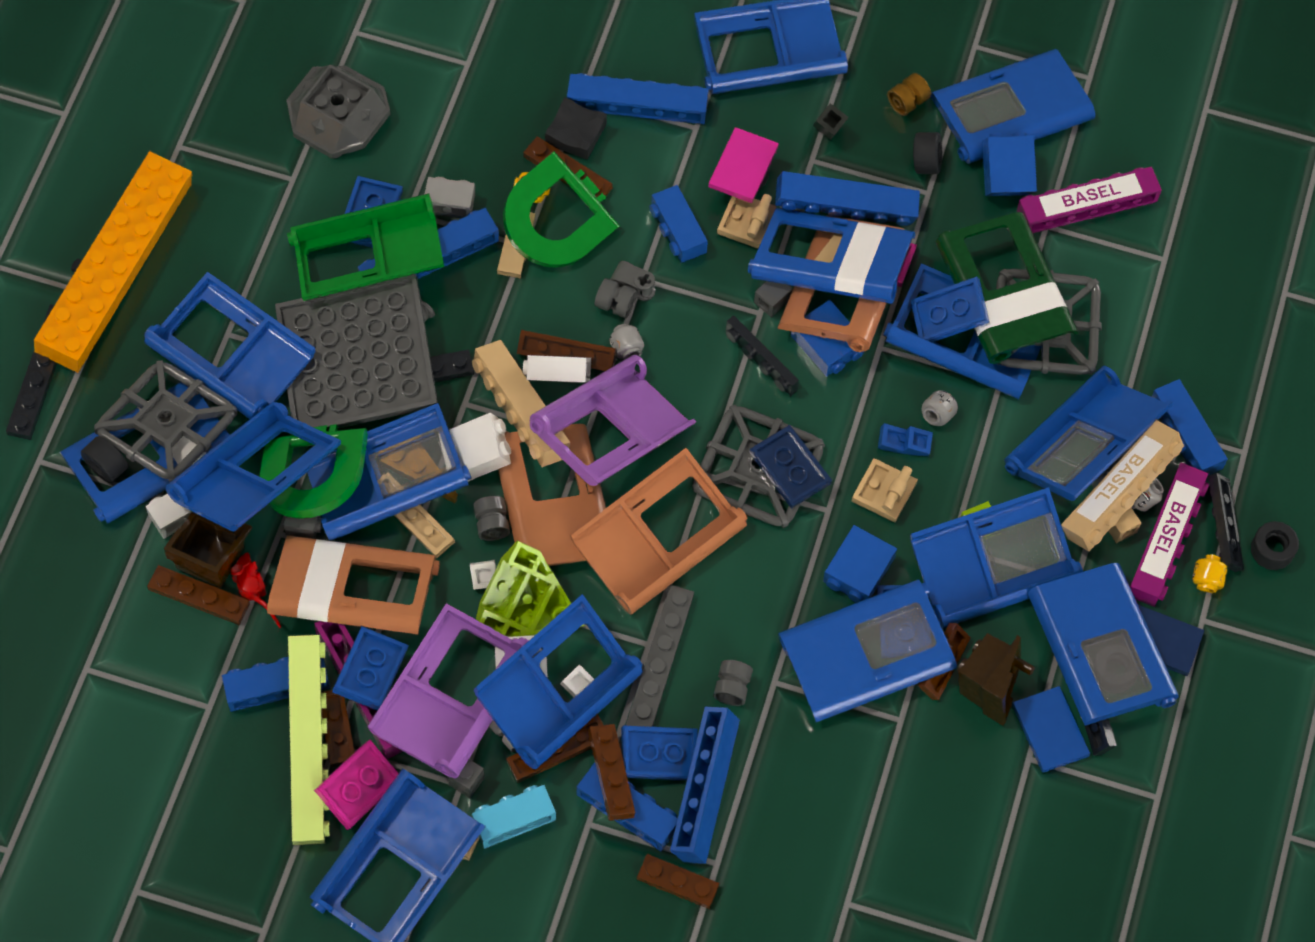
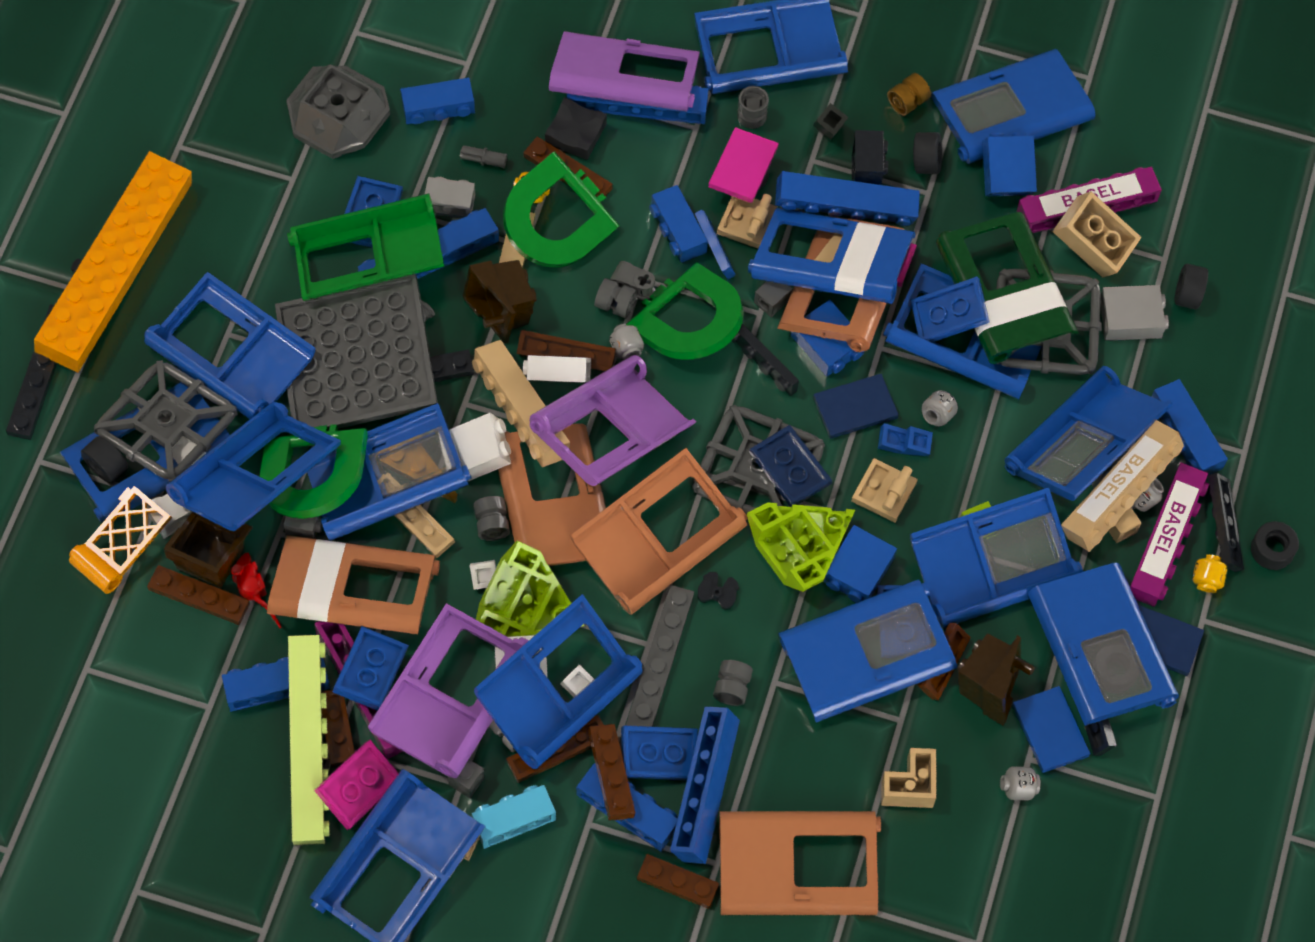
none -> light orange piece [69,486,172,594]
none -> blue brick [401,78,475,125]
none -> dark grey axle [460,145,508,169]
none -> dark brown piece [463,260,537,343]
none -> medium lavender piece [549,32,700,112]
none -> green piece [626,262,744,360]
none -> blue tile [695,210,735,279]
none -> black piece [698,572,739,610]
none -> nougat piece [719,811,881,915]
none -> dark grey wheel [737,86,769,129]
none -> lime wedge [747,502,855,592]
none -> dark blue tile [813,374,899,439]
none -> black slope [851,130,888,185]
none -> tan brick [881,748,936,808]
none -> light grey head [1000,767,1040,801]
none -> tan brick [1052,191,1142,277]
none -> light grey brick [1100,285,1169,341]
none -> black tyre [1174,264,1208,310]

